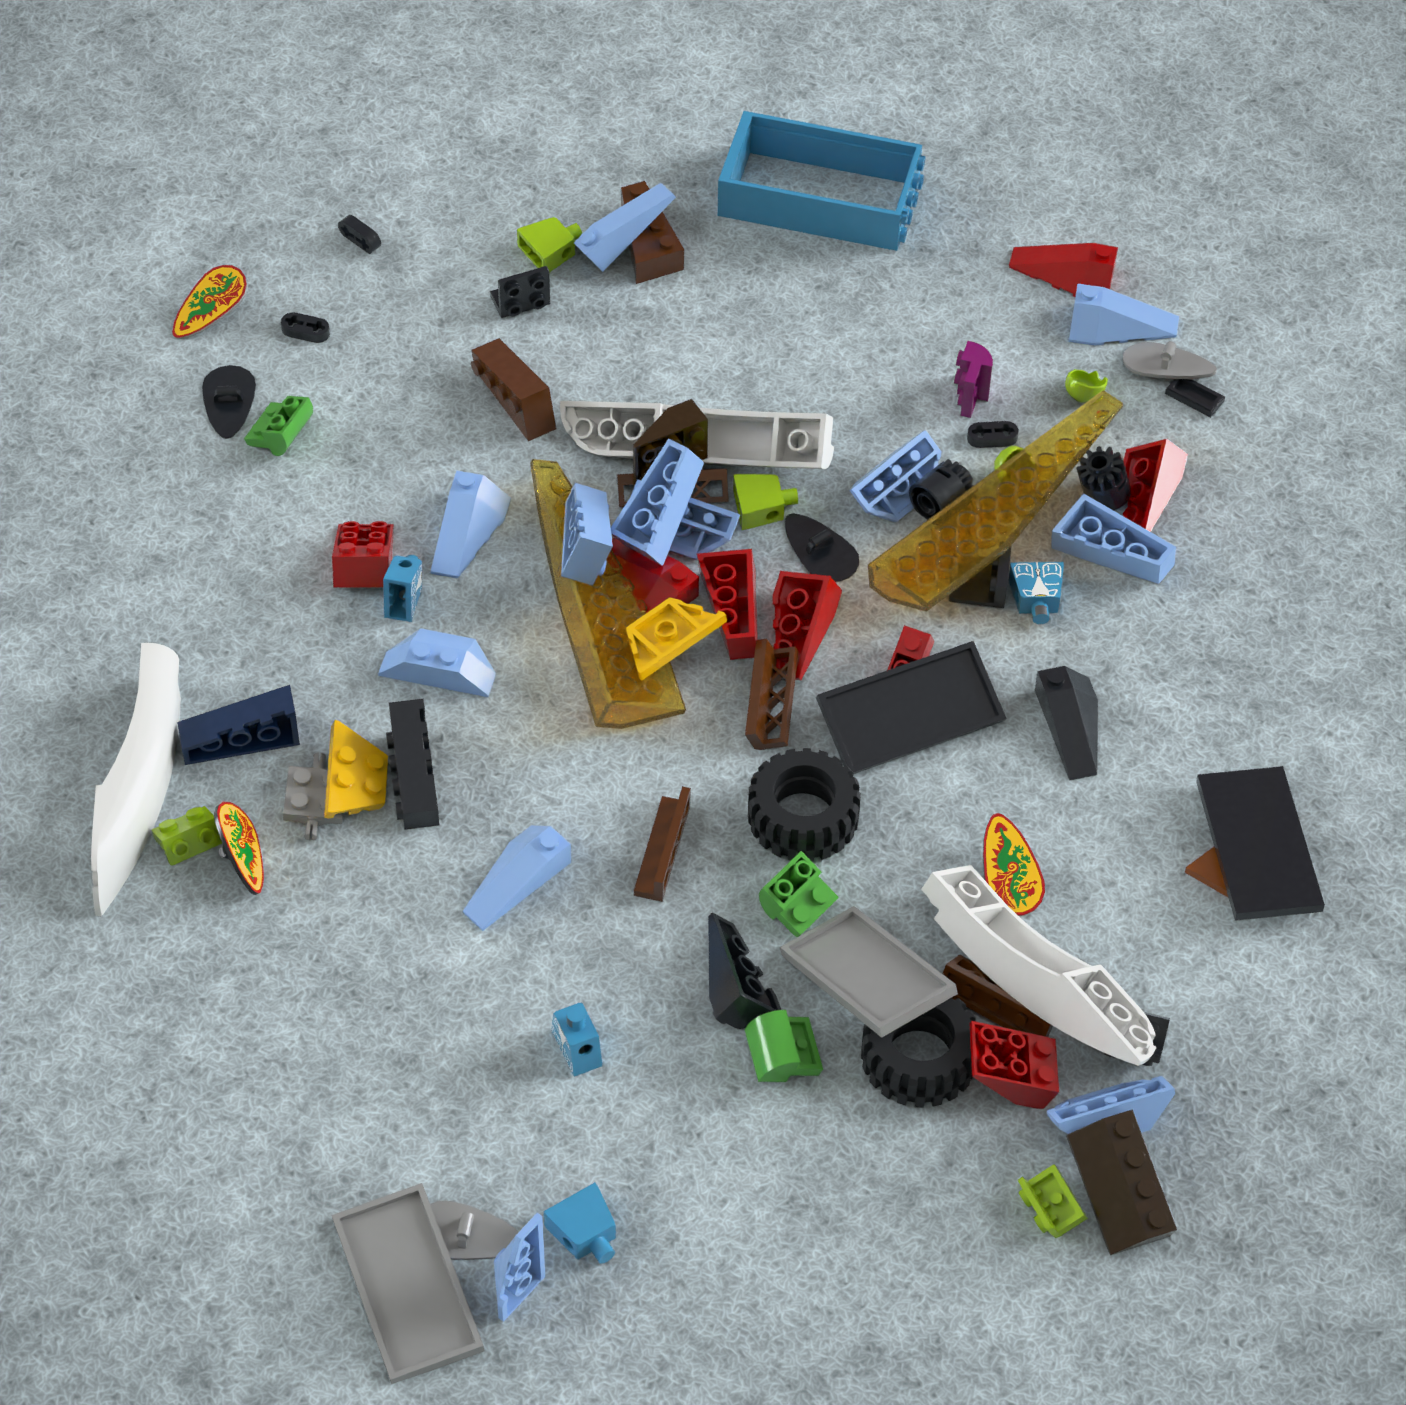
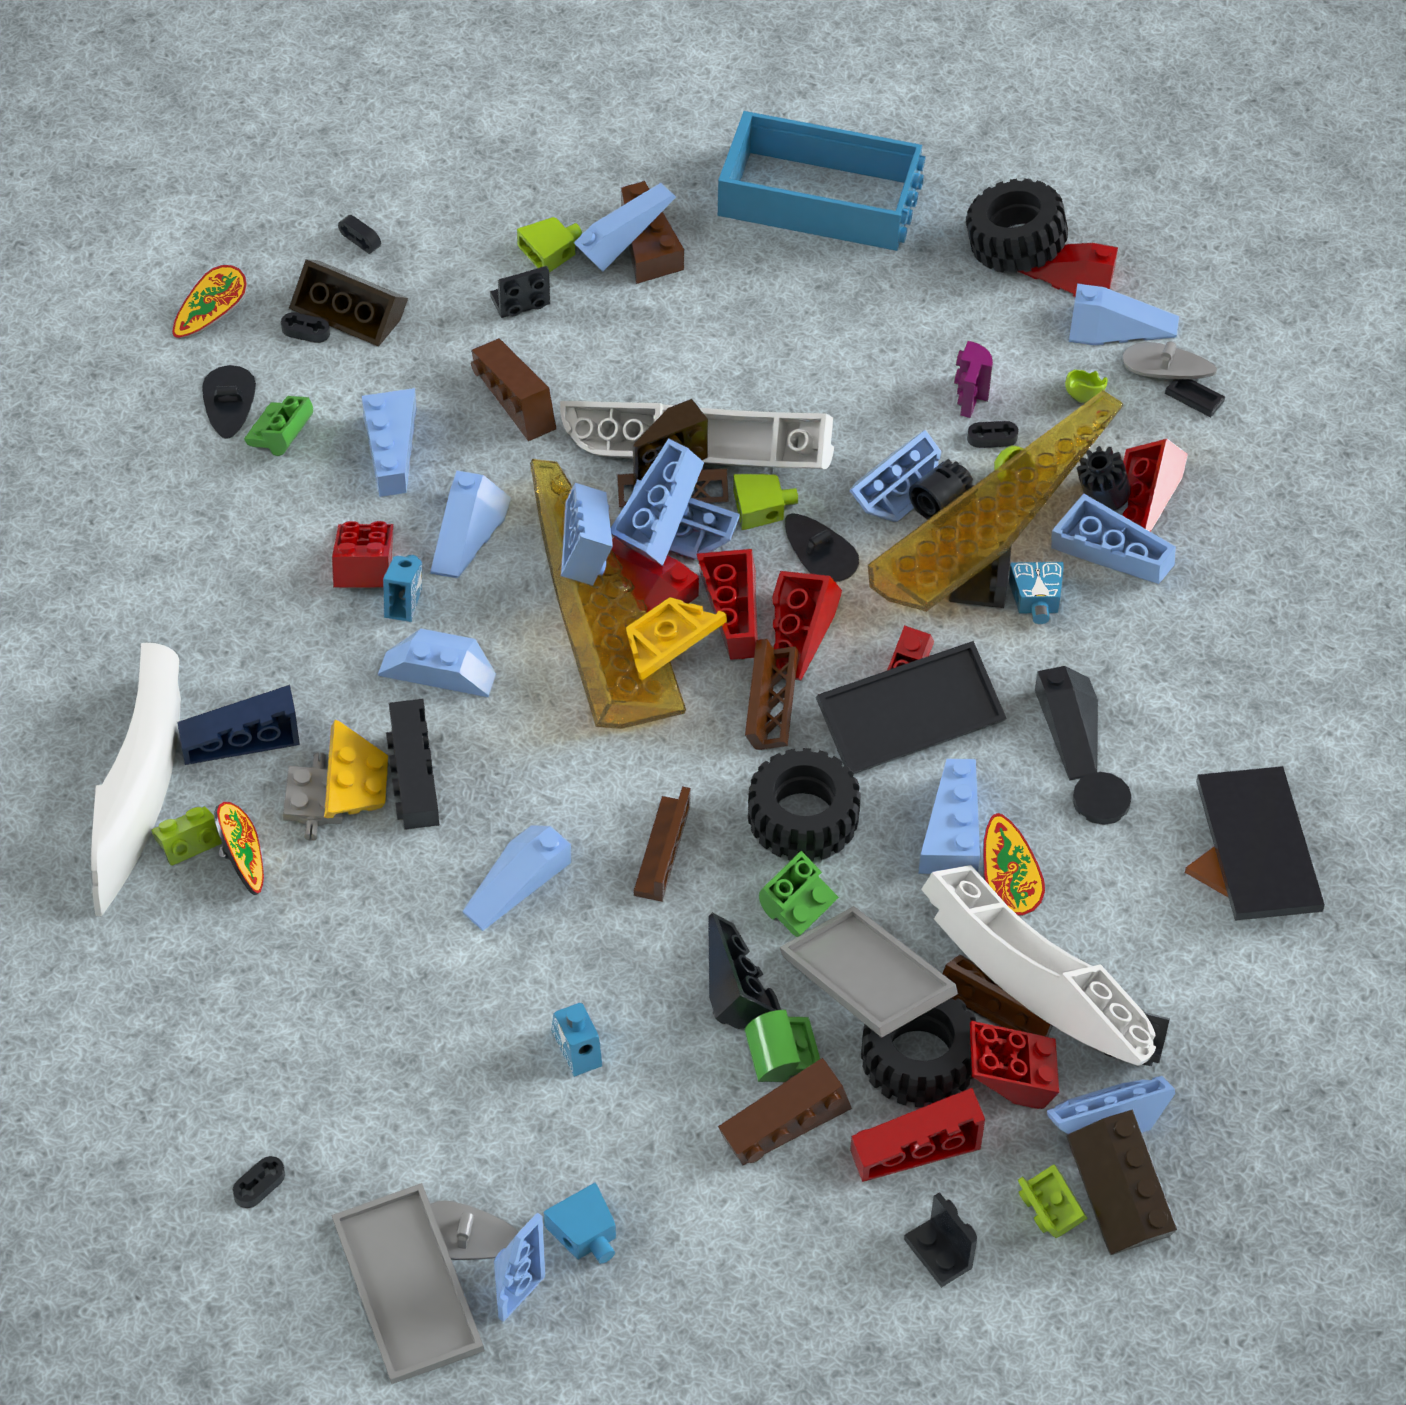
none -> black beam [232,1156,285,1208]
none -> dark brown slope [289,259,408,347]
none -> light blue wedge [362,388,417,497]
none -> reddish brown wedge [718,1057,852,1166]
none -> red wedge [850,1088,985,1182]
none -> black bracket [904,1192,977,1288]
none -> light blue wedge [918,759,980,874]
none -> black tyre [966,178,1068,274]
none -> black tile [1072,772,1132,825]

